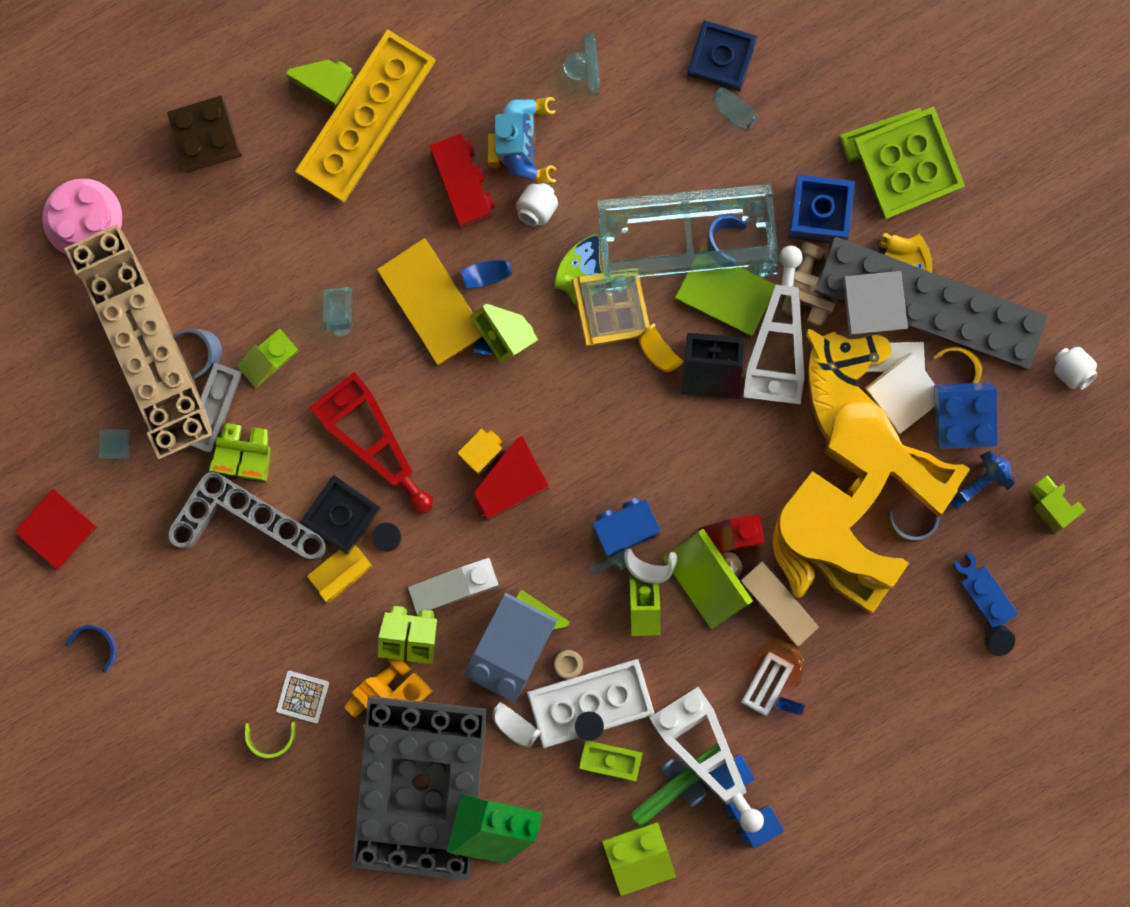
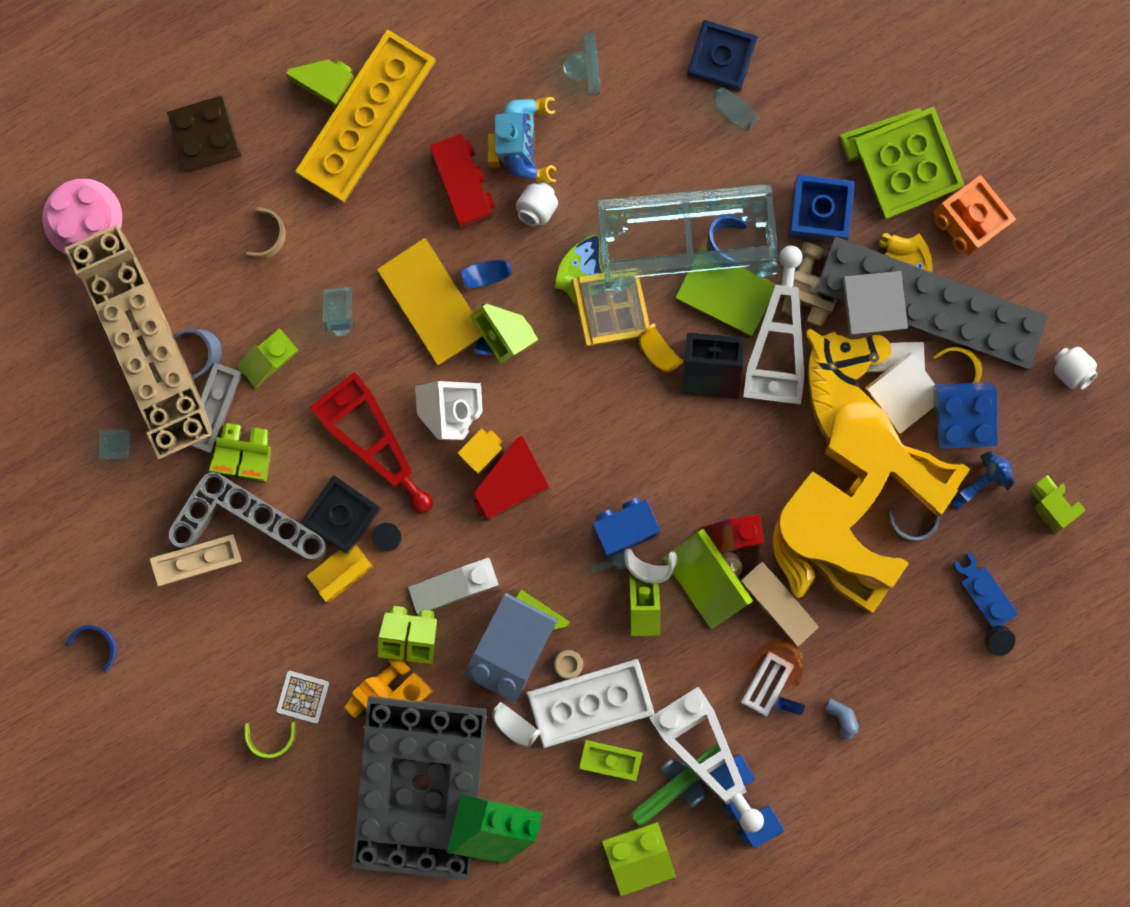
red tile [14,489,97,570] -> none
black tile [575,711,604,741] -> none
none -> tan hinge [149,534,242,588]
none -> tan helmet [246,207,286,259]
none -> white slope [415,381,483,440]
none -> sand blue arm [824,698,859,739]
none -> orange plate [933,175,1016,257]

